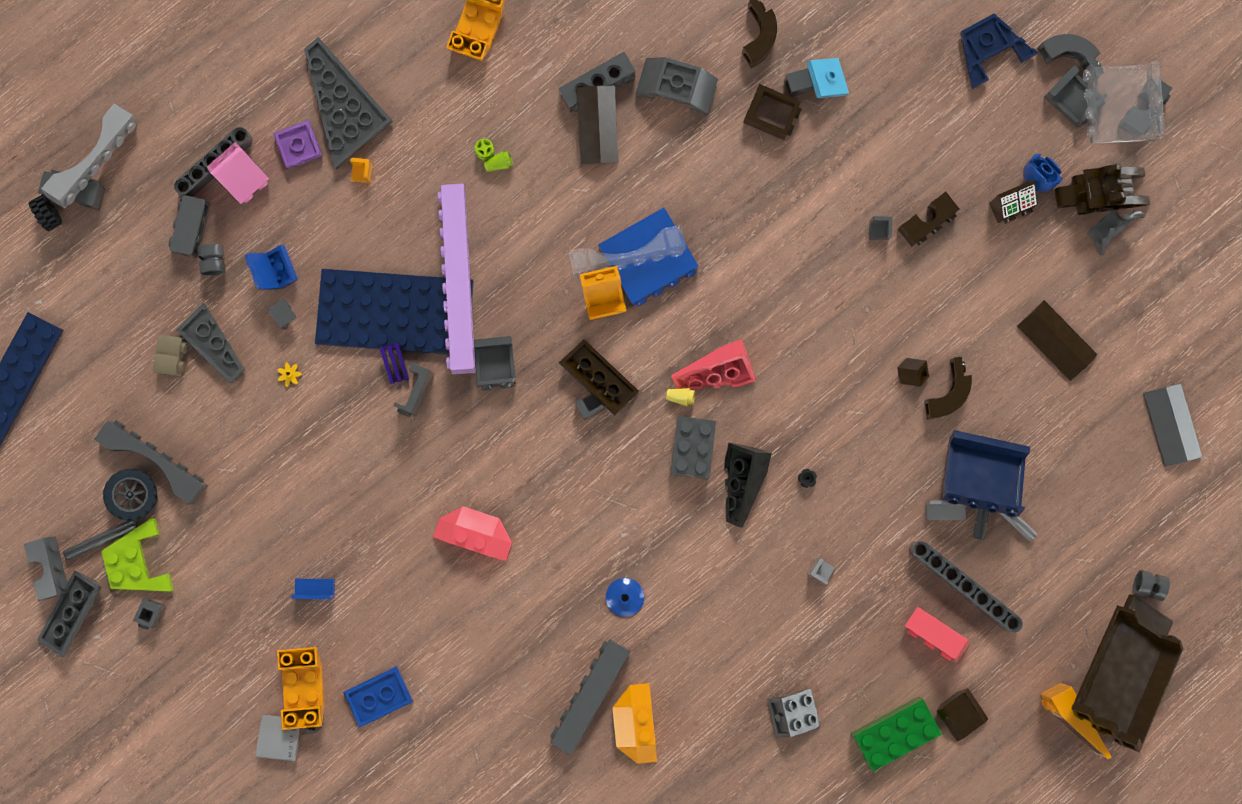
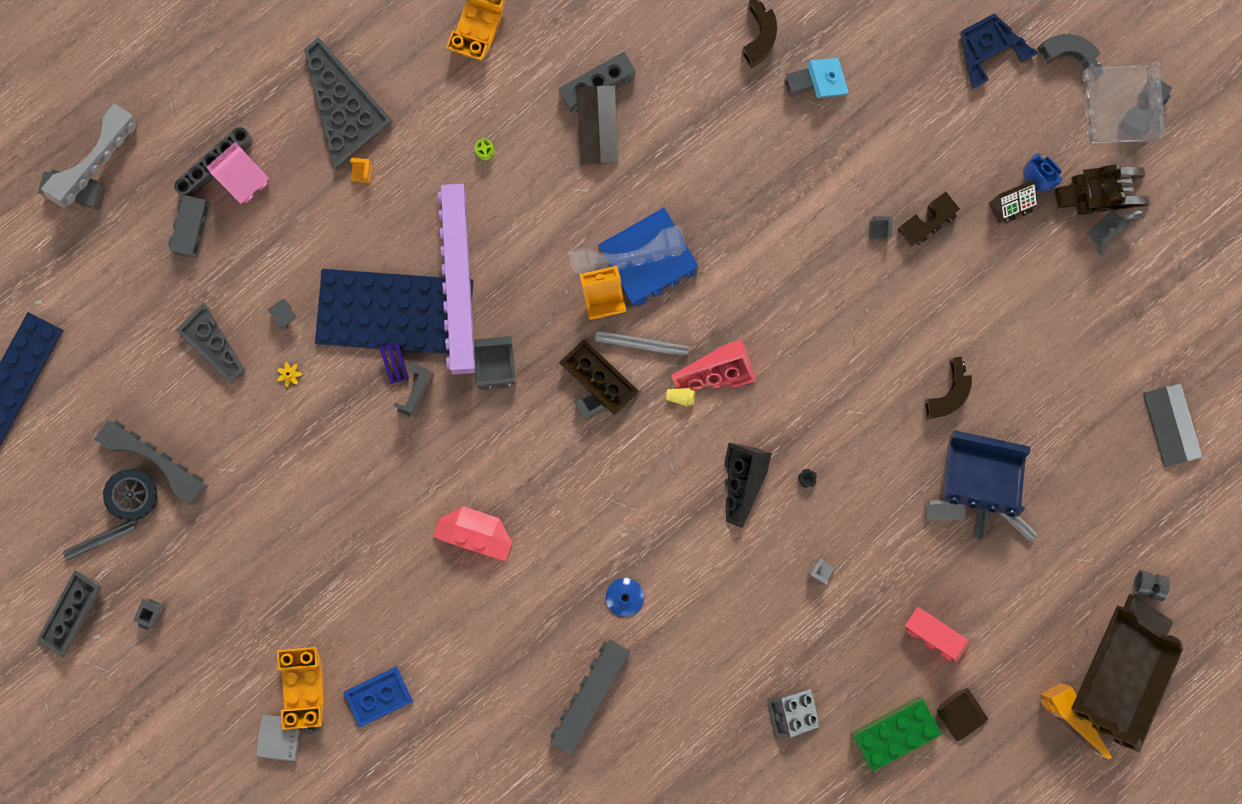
dark grey arch [24,536,69,601] -> none
black tyre [28,194,62,232] -> none
lime wing [101,518,174,592] -> none
dark tan brick [153,335,188,377] -> none
dark grey wheel [197,244,225,276] -> none
blue bracket [245,245,298,290] -> none
medium lavender plate [273,120,323,170] -> none
blue panel [291,578,335,599] -> none
lime cone [484,151,513,172] -> none
light orange wedge [612,683,657,764] -> none
dark grey slope [636,57,718,115] -> none
dark grey brick [670,416,716,479] -> none
dark brown window [743,84,802,140] -> none
dark brown panel [897,358,929,387] -> none
dark grey beam [909,541,1023,633] -> none
dark brown slope [1017,300,1098,381] -> none
dark grey panel [1044,65,1107,127] -> none
none -> light grey axle [595,331,689,357]

